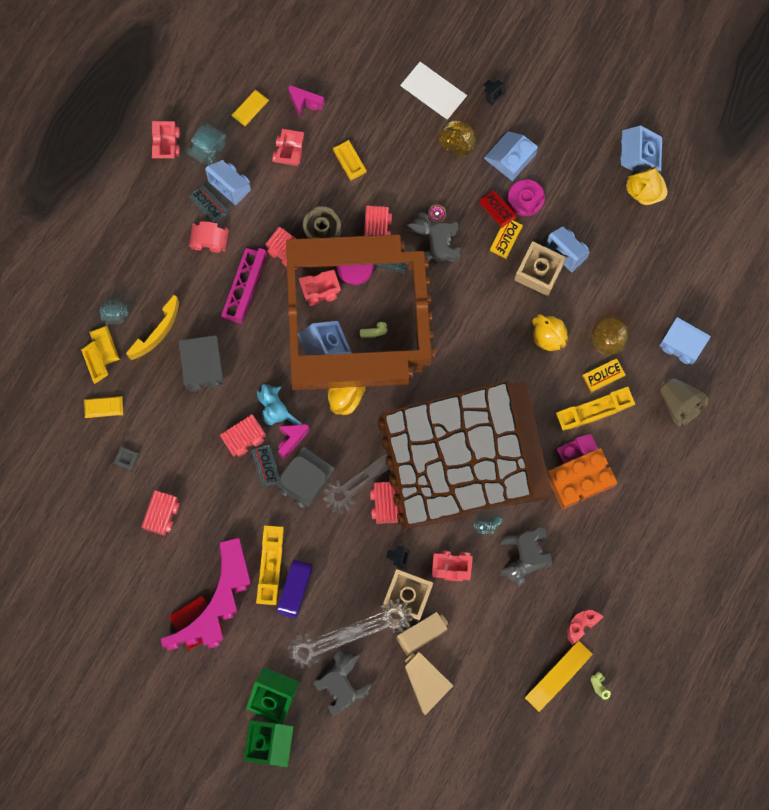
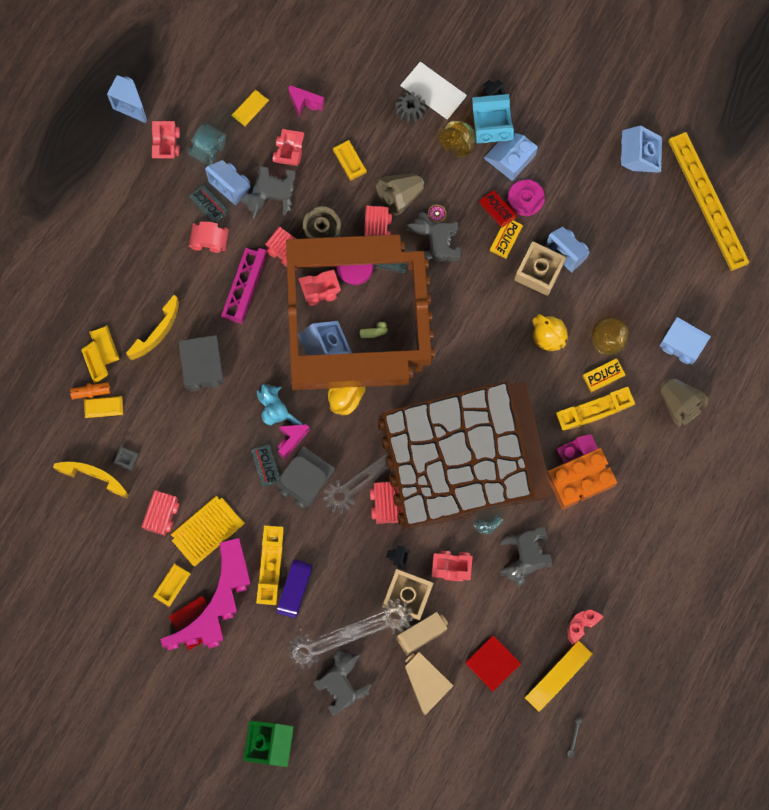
clear light blue head [99,300,128,325] -> none
coral brick [220,415,266,457] -> none
green slope [246,667,300,725] -> none
yellowish green arm [591,672,611,700] -> none
yellow helmet [626,166,667,205] -> none
none -> yellow slope [53,462,129,498]
none -> orange pin [70,382,111,400]
none -> light blue slope [107,75,147,123]
none -> yellow tile [153,563,191,607]
none -> yellow window [171,496,245,567]
none -> dark grey animal [241,166,295,219]
none -> dark tan cone [376,173,424,216]
none -> dark grey gear [395,92,426,123]
none -> red tile [465,635,521,692]
none -> medium azure panel [472,94,514,143]
none -> dark grey hinge [567,716,583,758]
none -> yellow plate [668,132,749,271]

